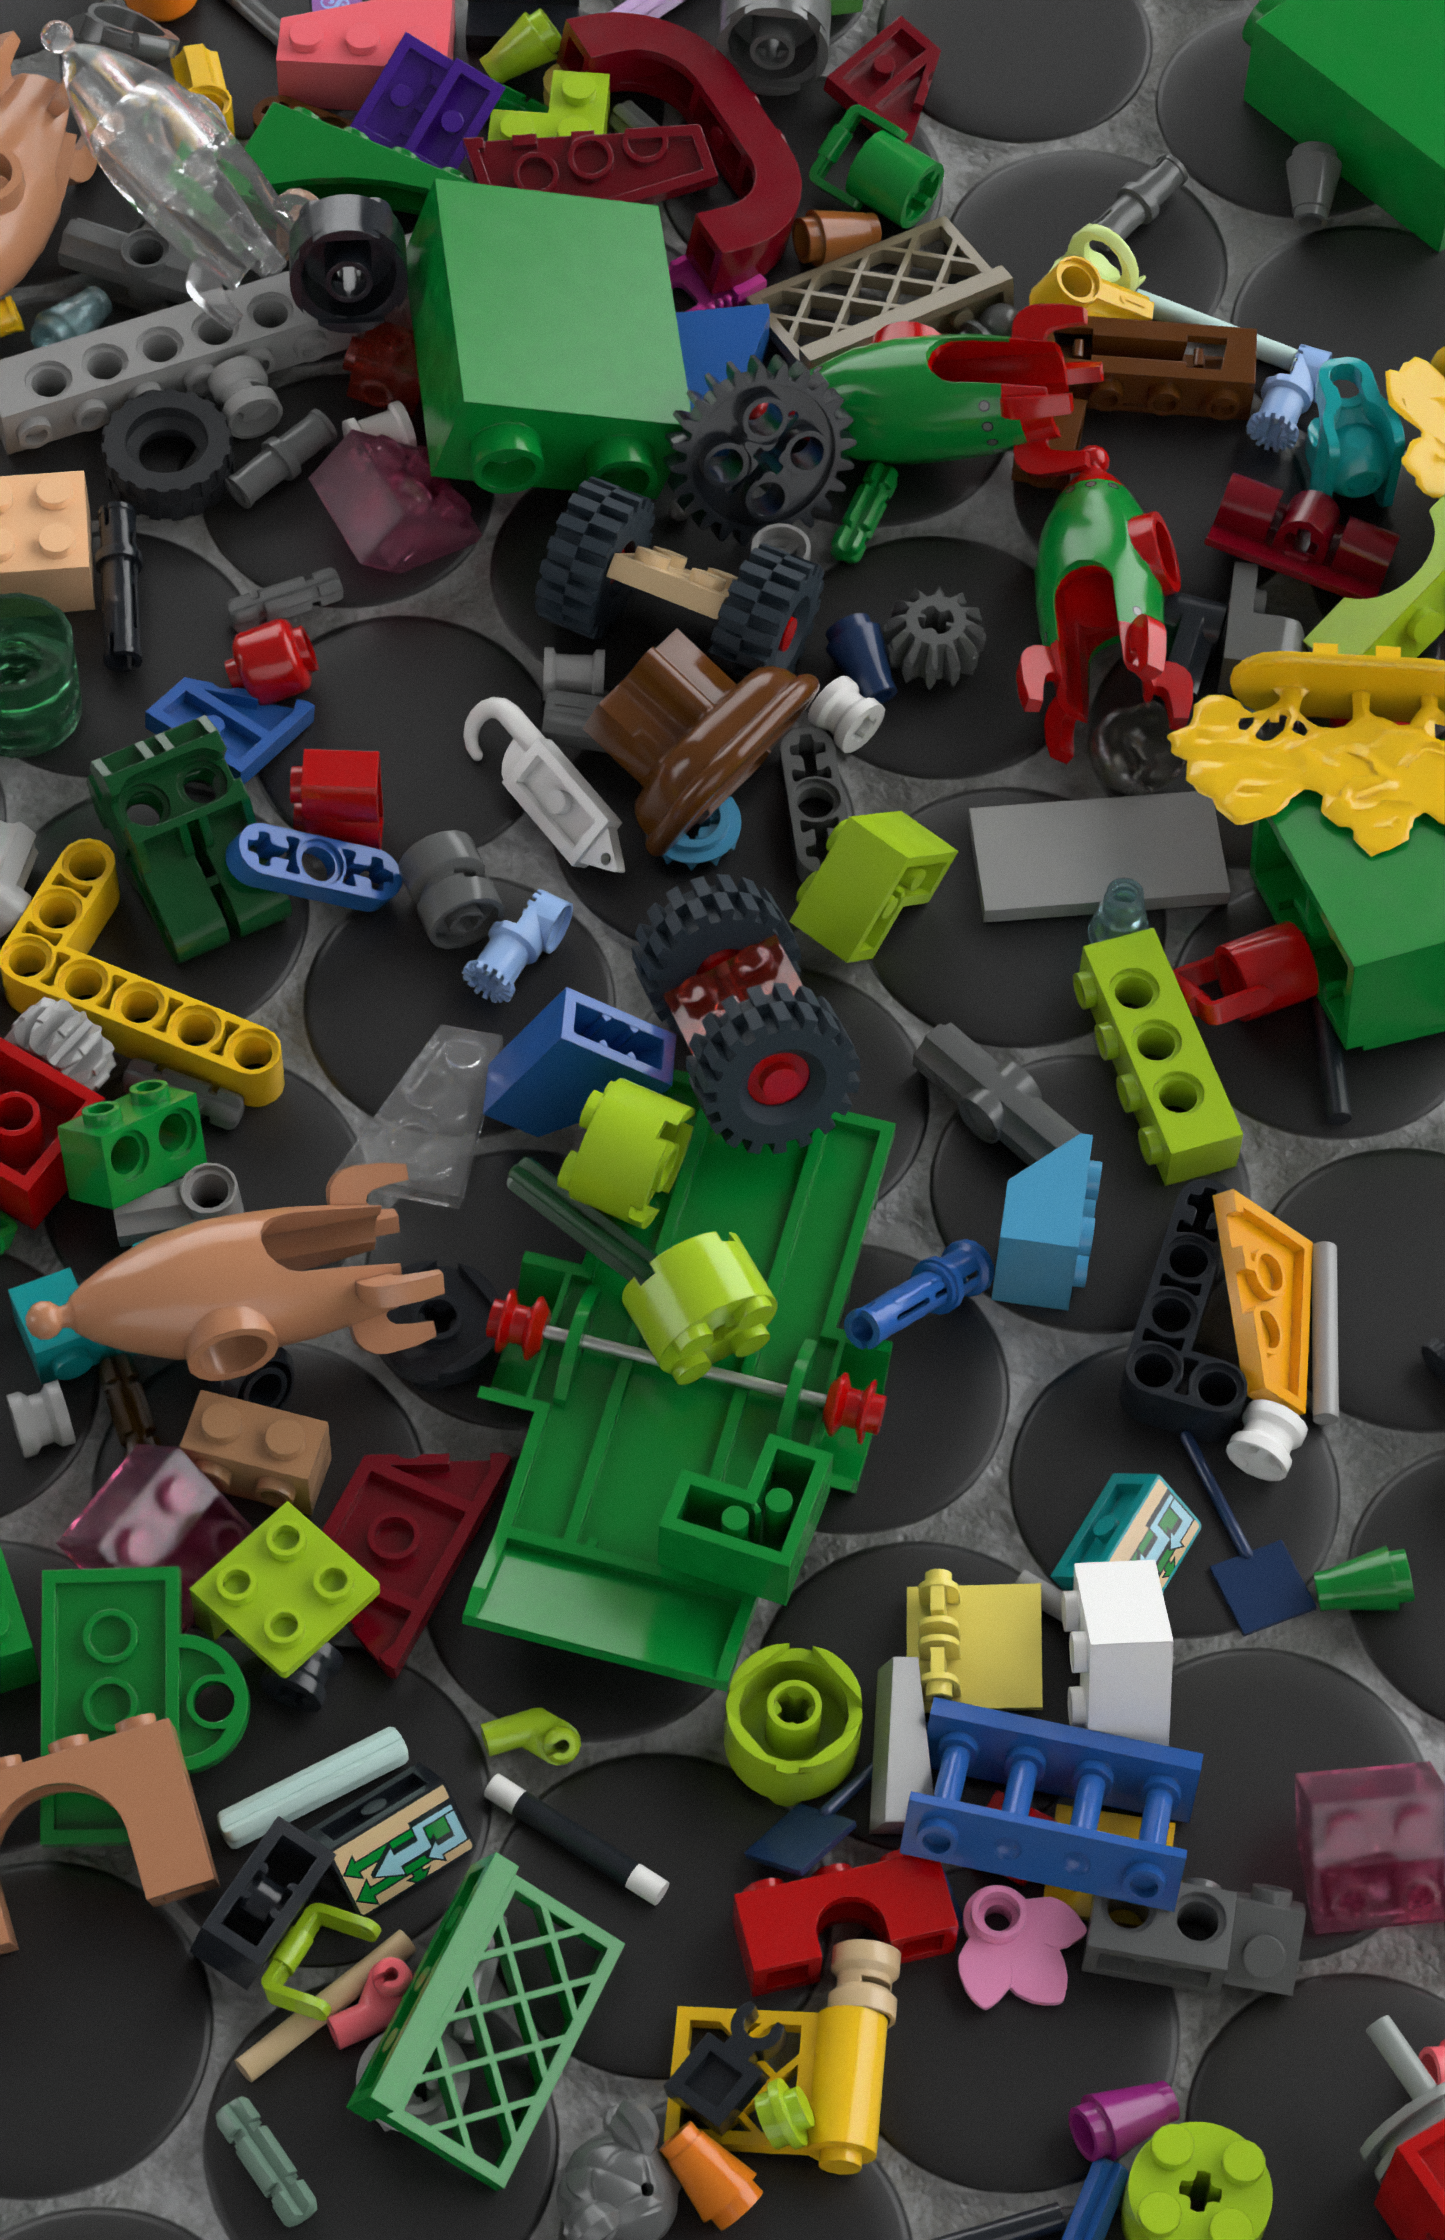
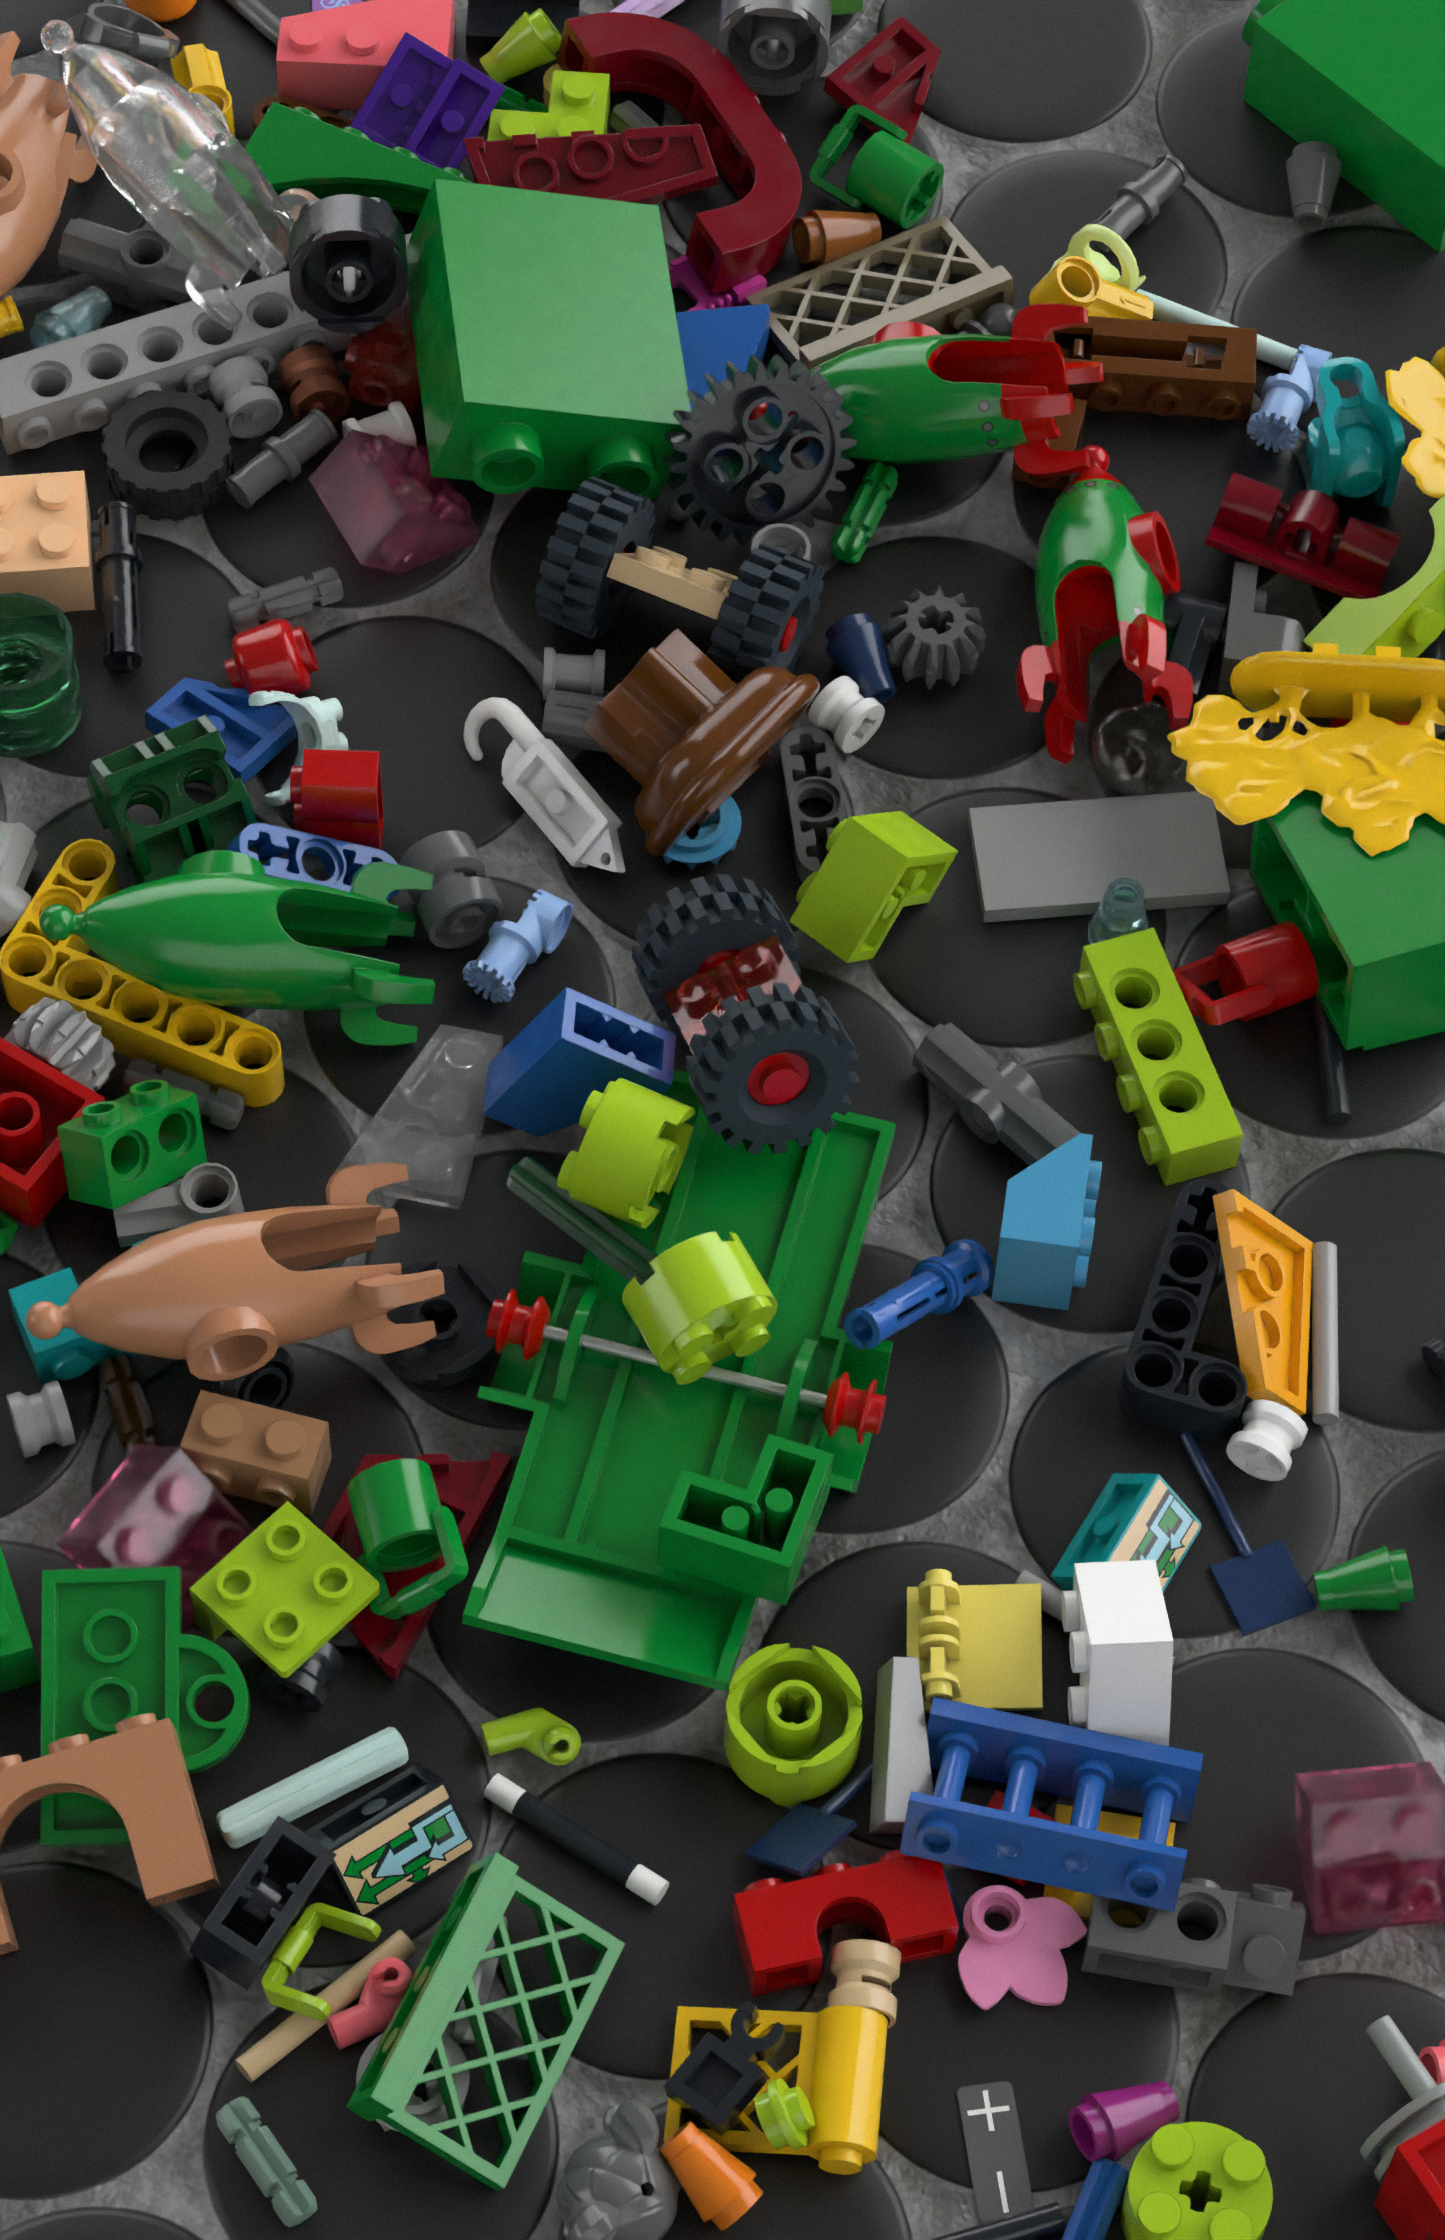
none -> green piece [39,850,436,1045]
none -> light aqua helmet [248,690,349,806]
none -> copper wheel [278,345,350,424]
none -> green piece [346,1458,469,1620]
none -> dark grey sticker [957,2081,1034,2223]

